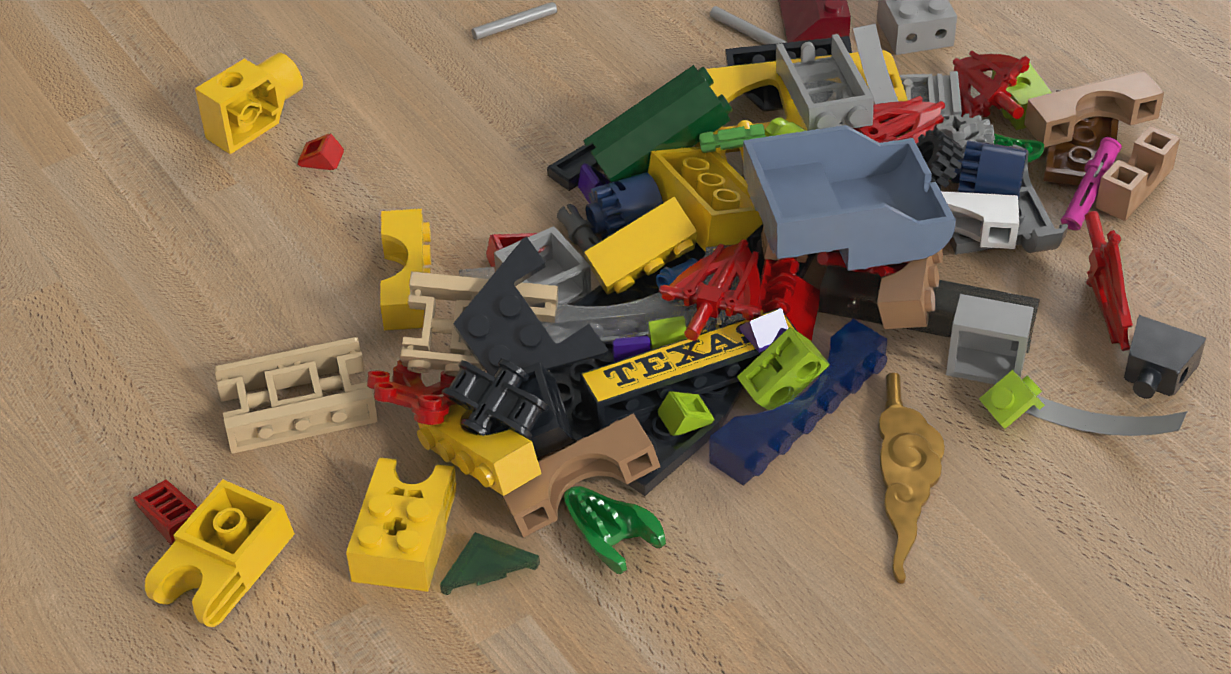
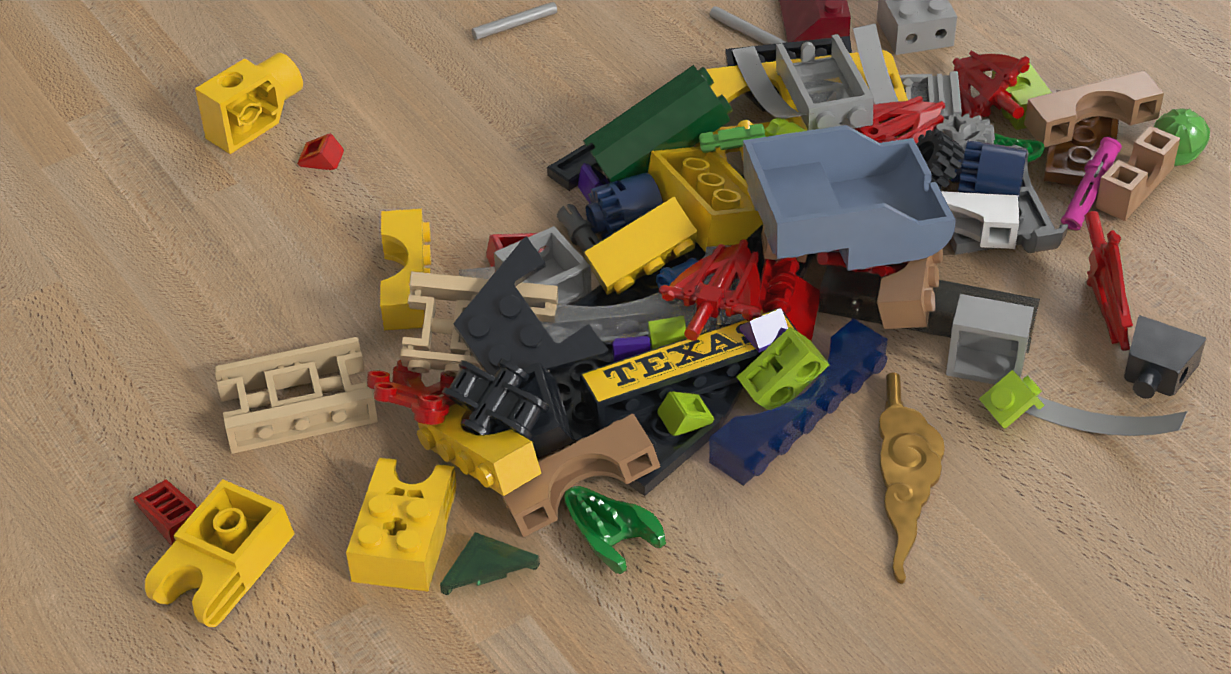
none -> light grey sticker [732,46,814,119]
none -> bright green piece [1154,108,1210,166]

